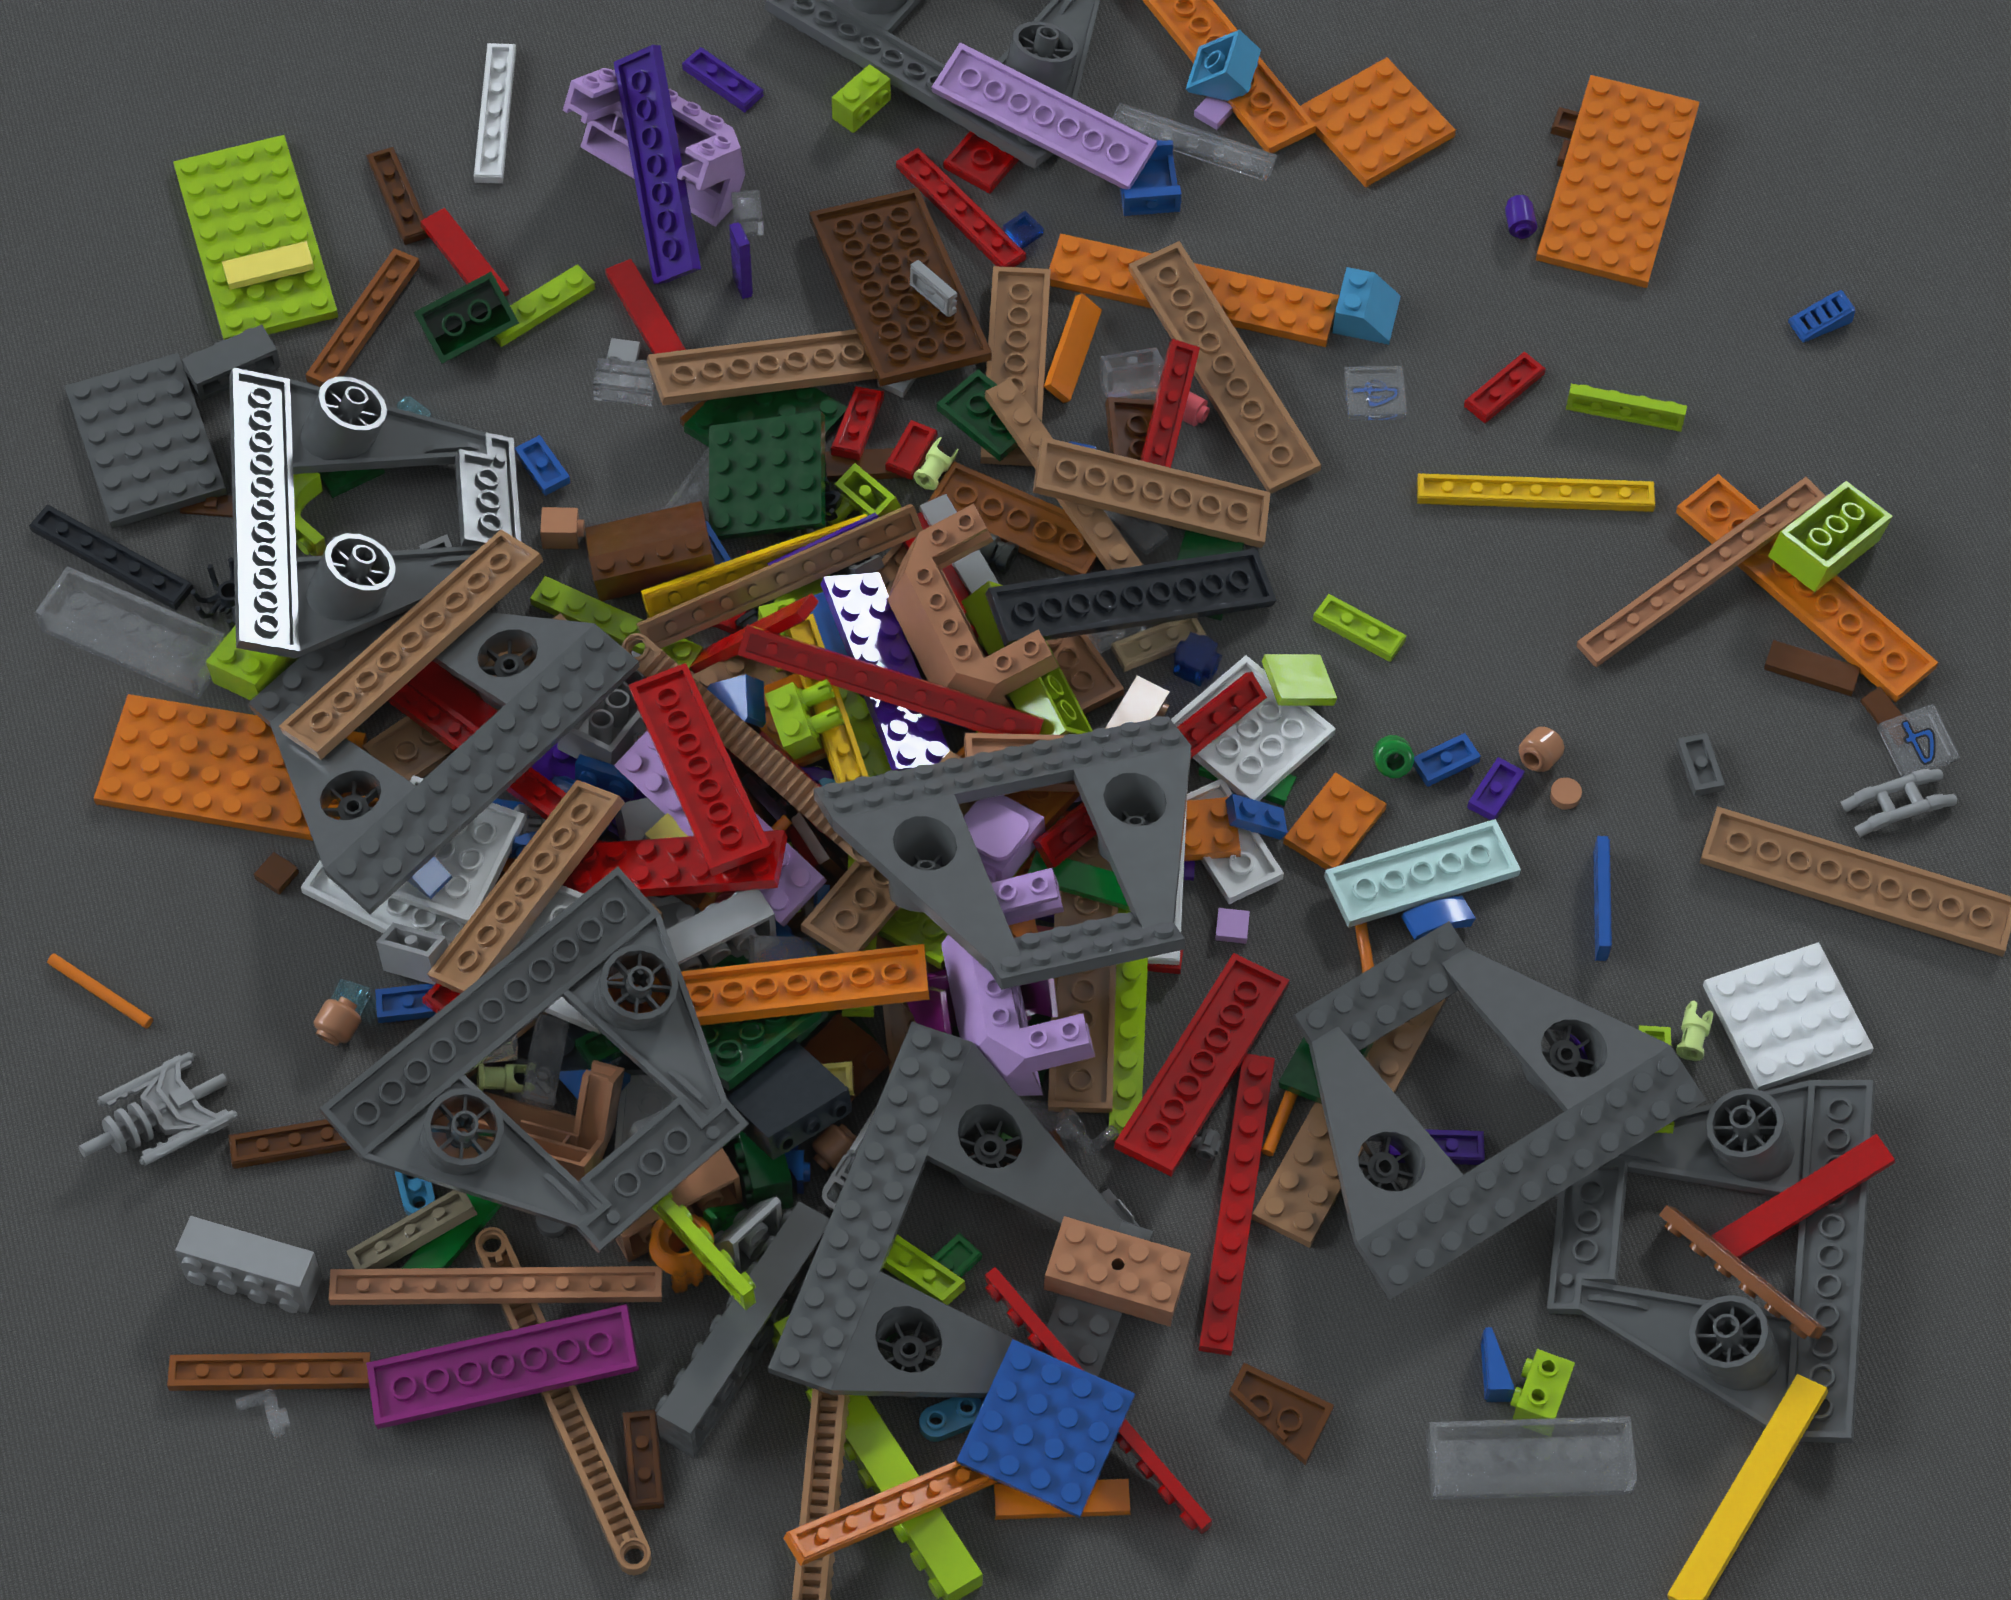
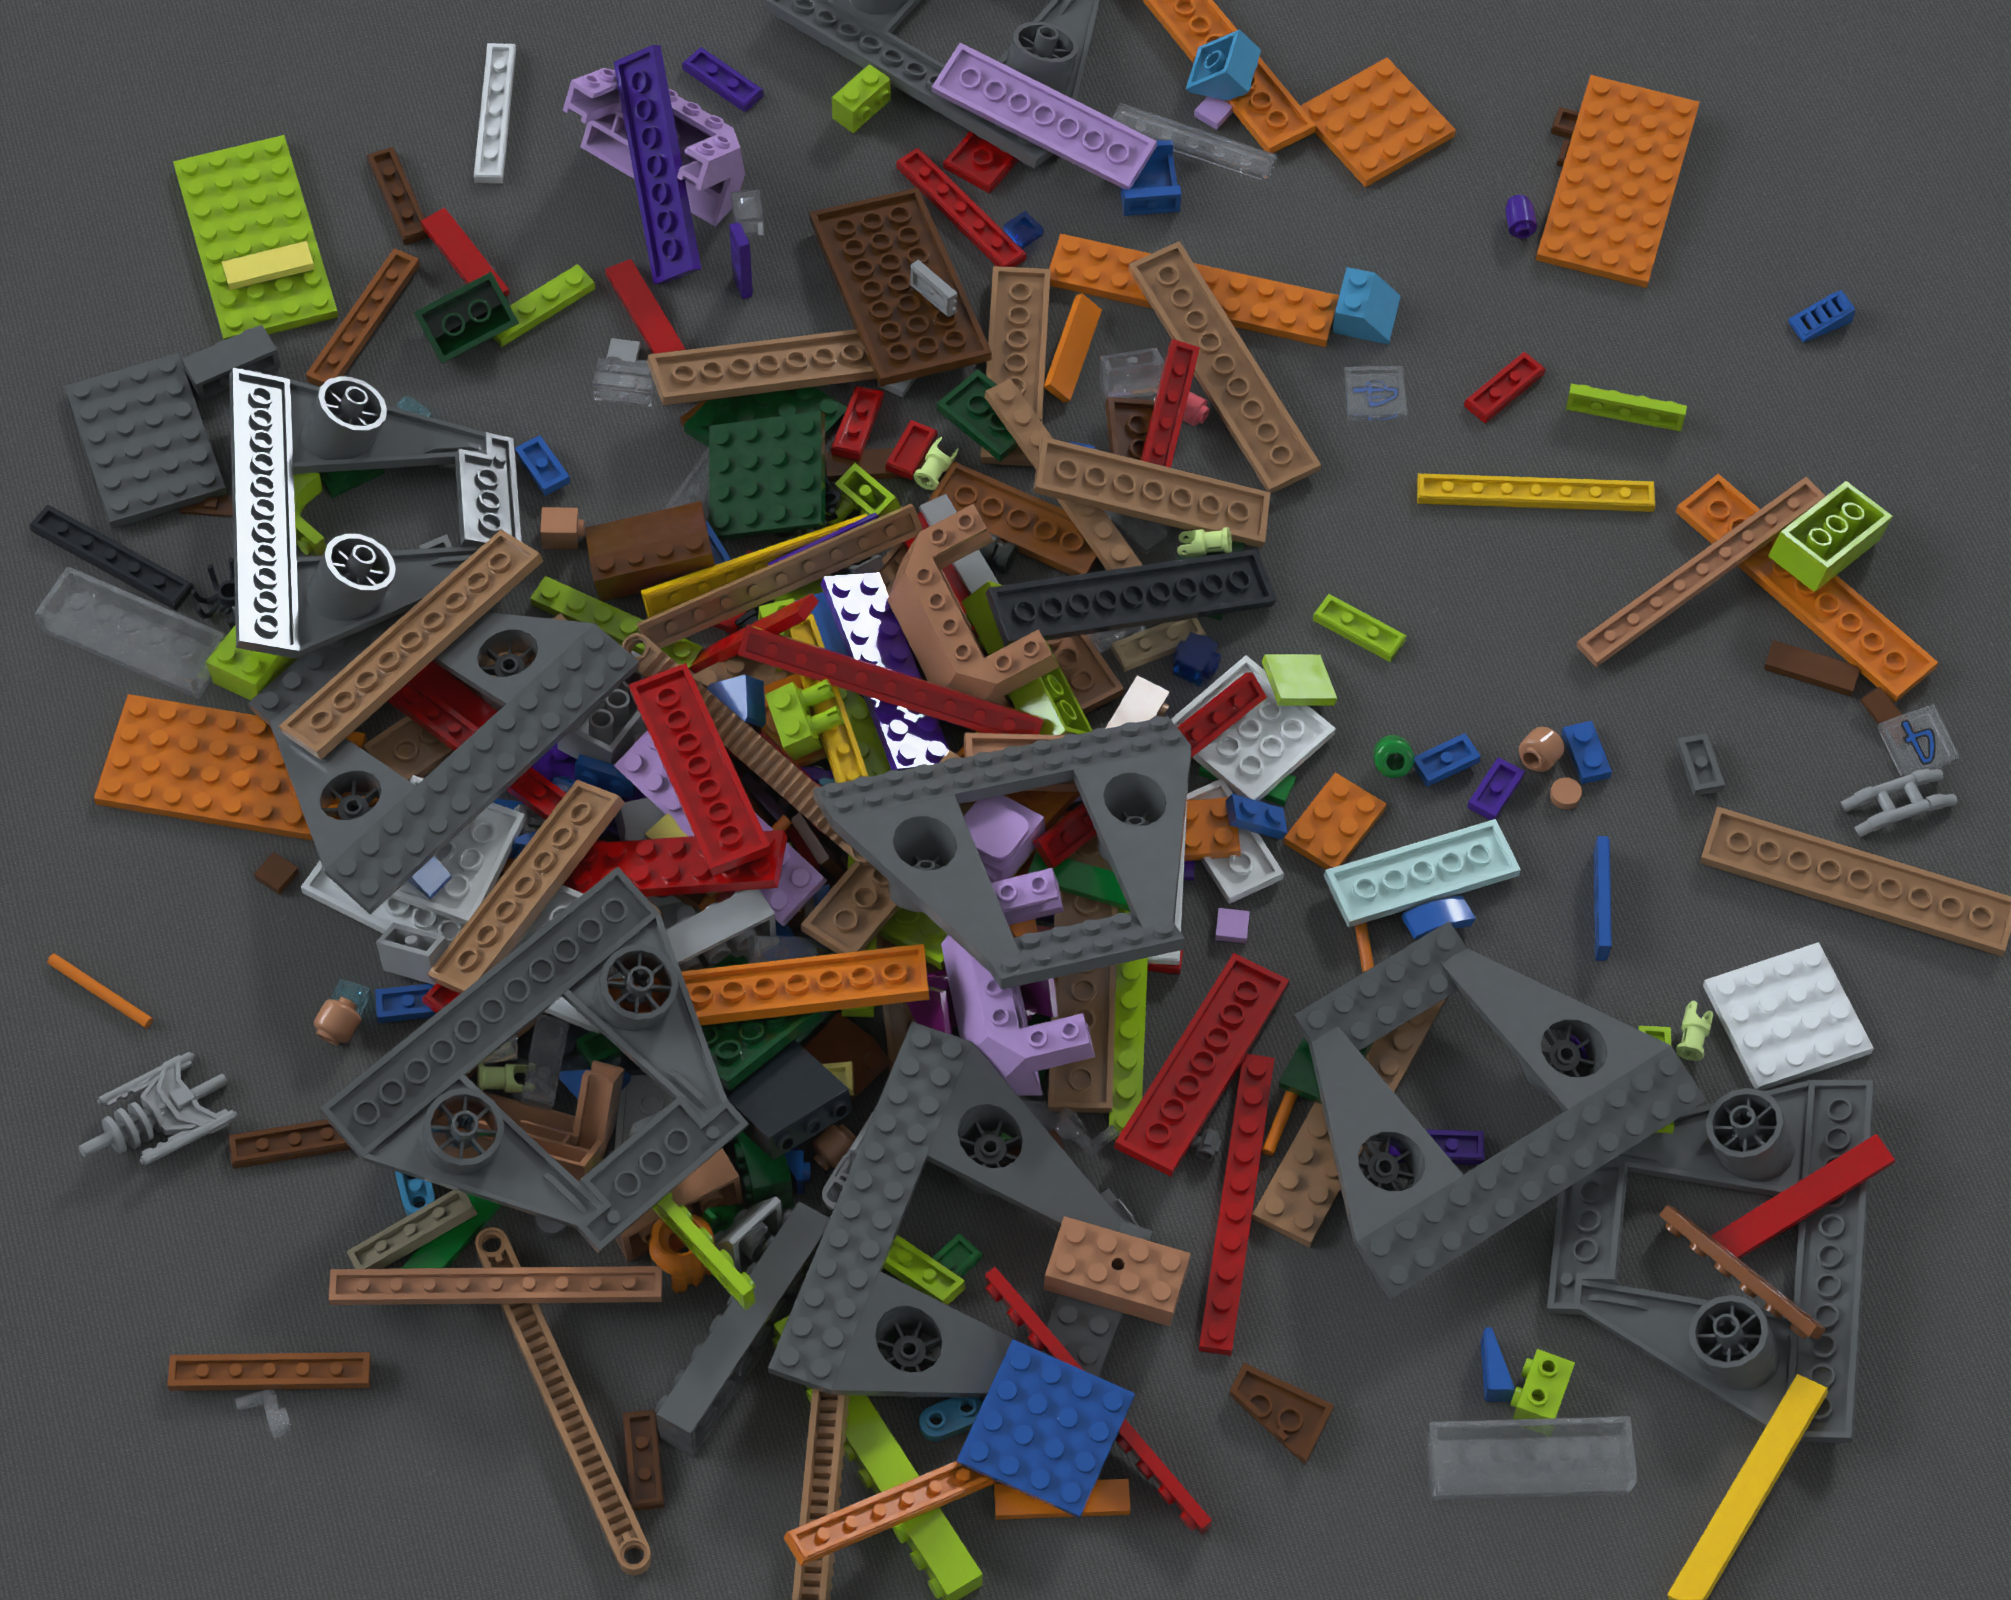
light grey brick [175,1216,322,1313] -> none
magenta plate [366,1304,639,1429] -> none
none -> yellowish green piece [1177,527,1232,557]
none -> blue plate [1562,721,1612,784]

